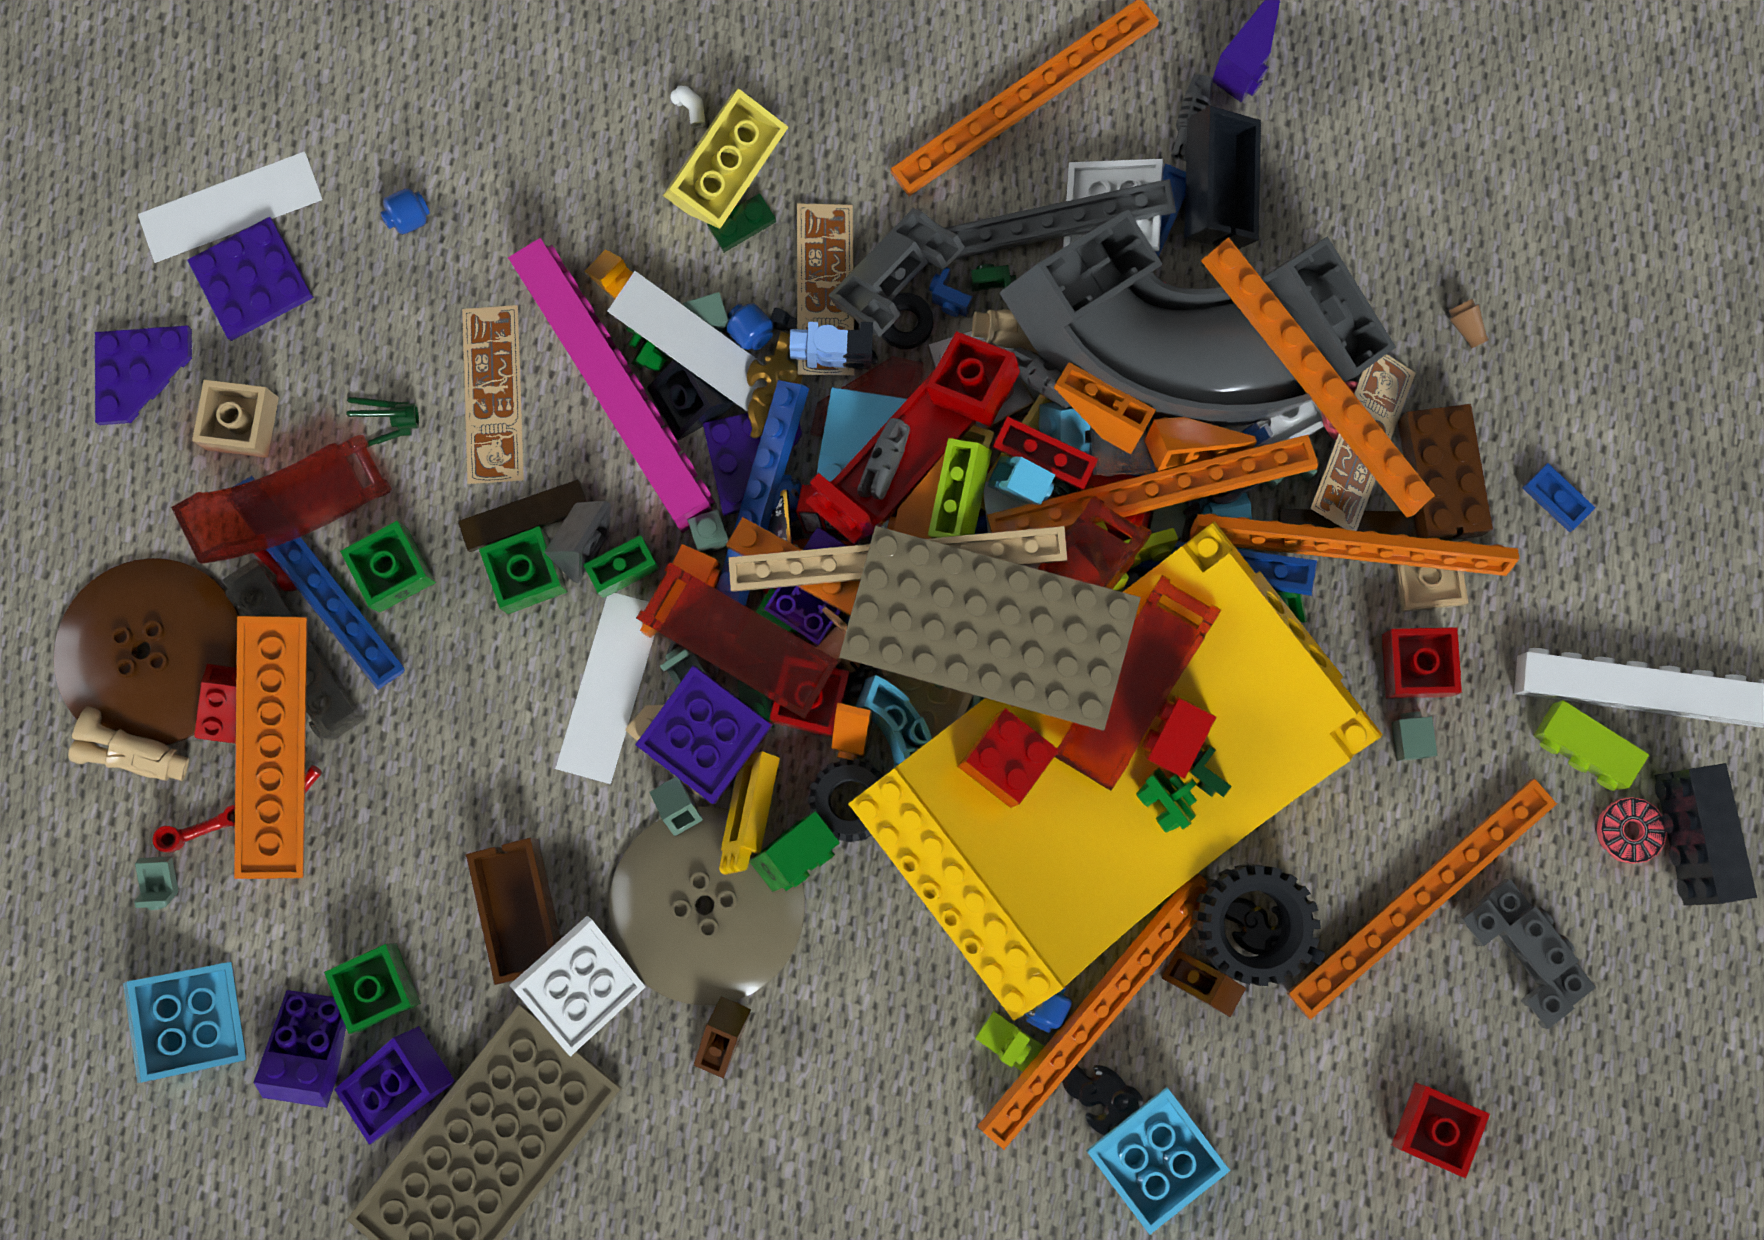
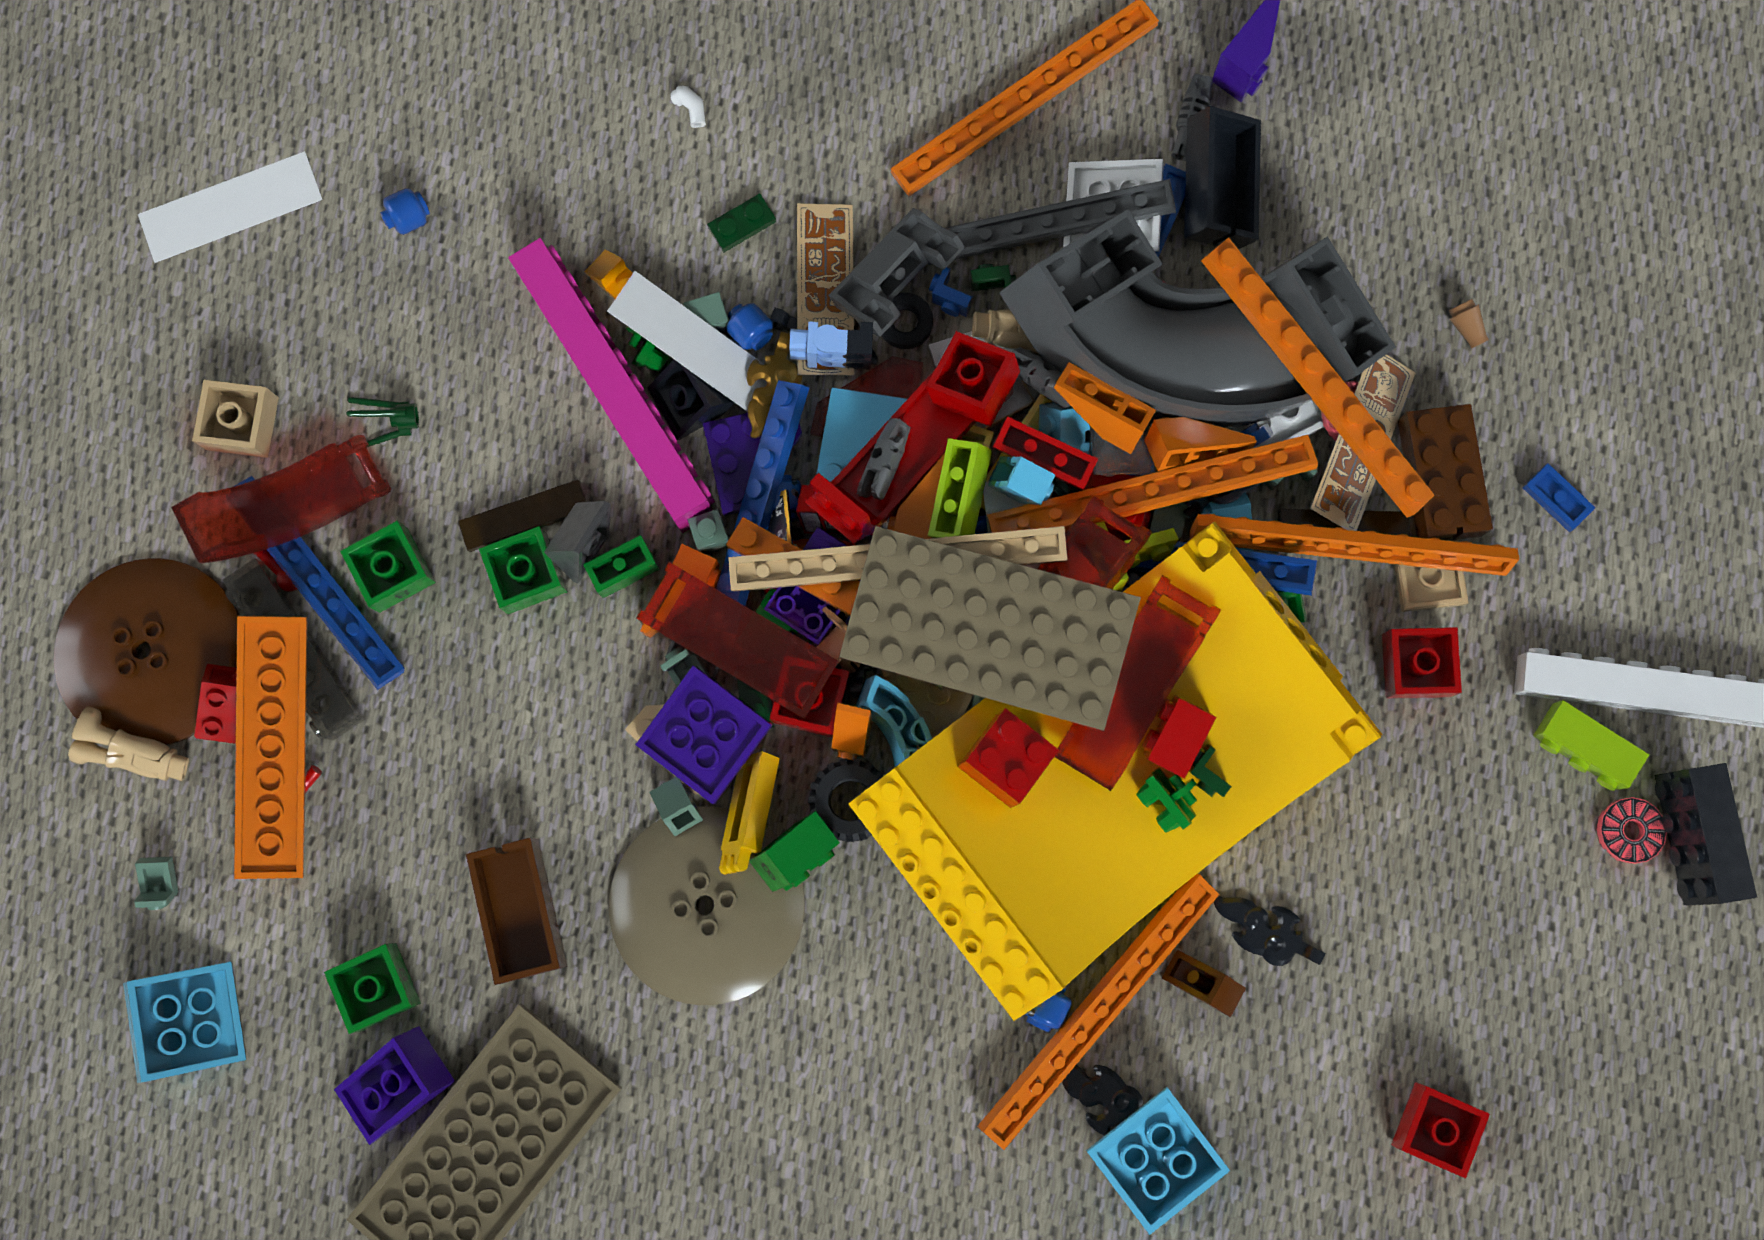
dark purple plate [95,325,192,425] -> none
red brick [152,805,235,853] -> none
dark purple plate [187,217,314,341] -> none
dark purple slope [253,990,346,1108] -> none
sticker [462,305,524,484] -> none
white plate [509,916,645,1057] -> none
white sticker [555,593,655,784] -> none
light yellow slope [663,88,788,229] -> none
reddish brown slope [693,996,751,1079] -> none
lime bracket [975,1010,1045,1072] -> none
black tyre [1192,864,1321,986] -> none
orange plate [1286,779,1557,1020] -> none
sand green brick [1391,712,1438,761] -> none
dark grey bracket [1457,879,1596,1029] -> none

